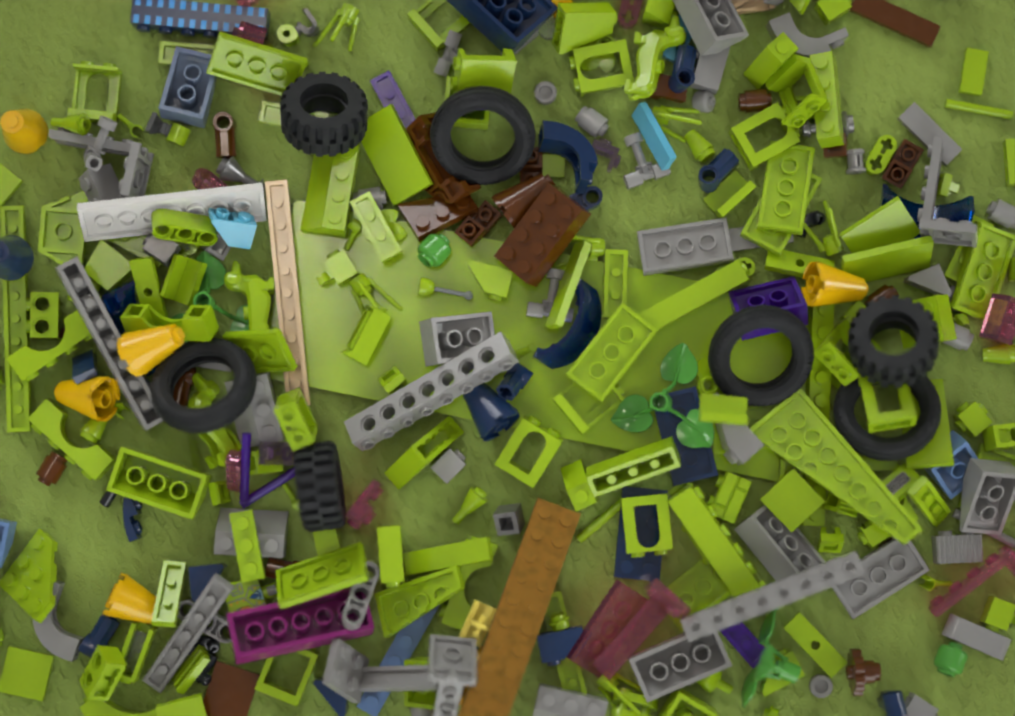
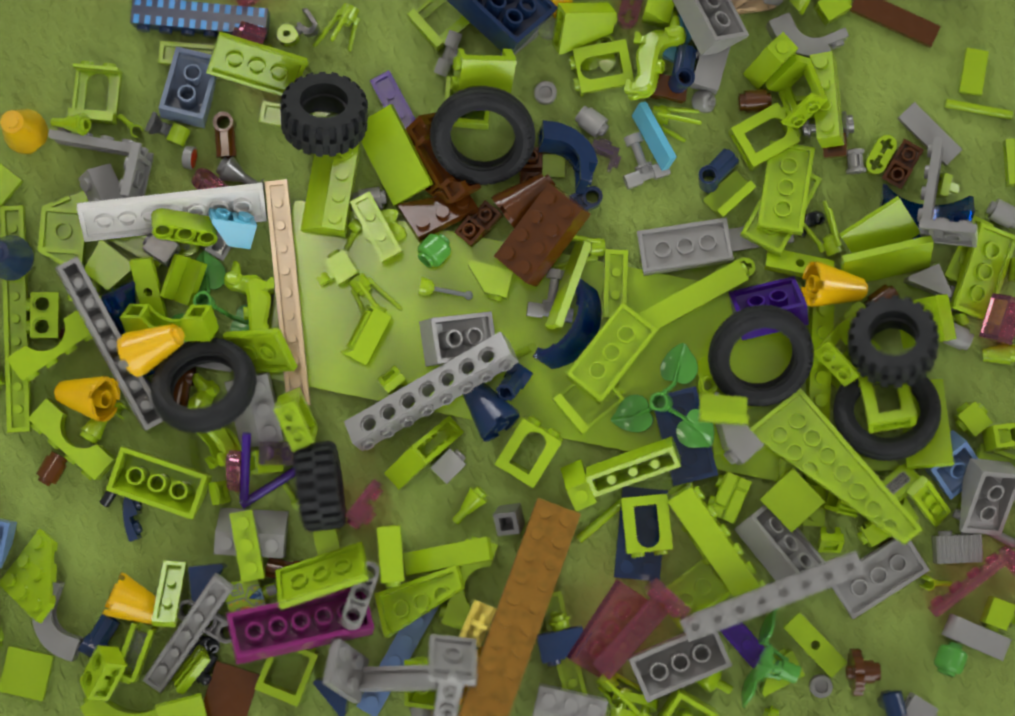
dark blue tile [72,349,97,384] -> none
light grey bar [83,116,118,172] -> none
lime cone [684,129,716,163] -> none
none -> light grey tile [182,146,198,169]

